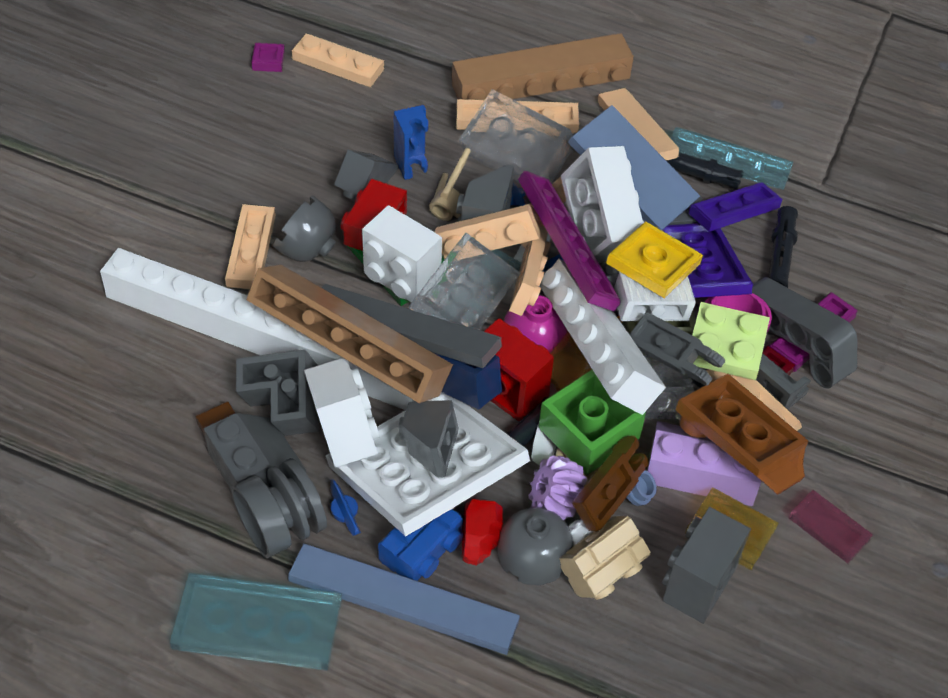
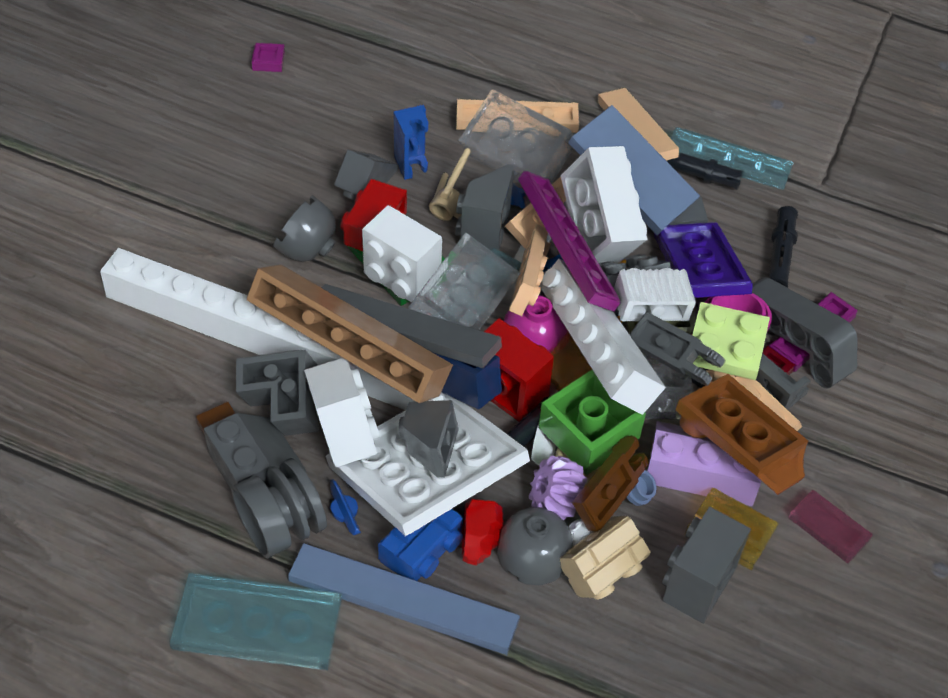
light nougat plate [225,204,276,289] -> none
light nougat plate [292,33,384,88] -> none
light nougat plate [435,204,540,261] -> none
medium nougat brick [452,33,634,101] -> none
yellow tile [606,221,703,298] -> none
dark purple tile [689,182,783,232] -> none

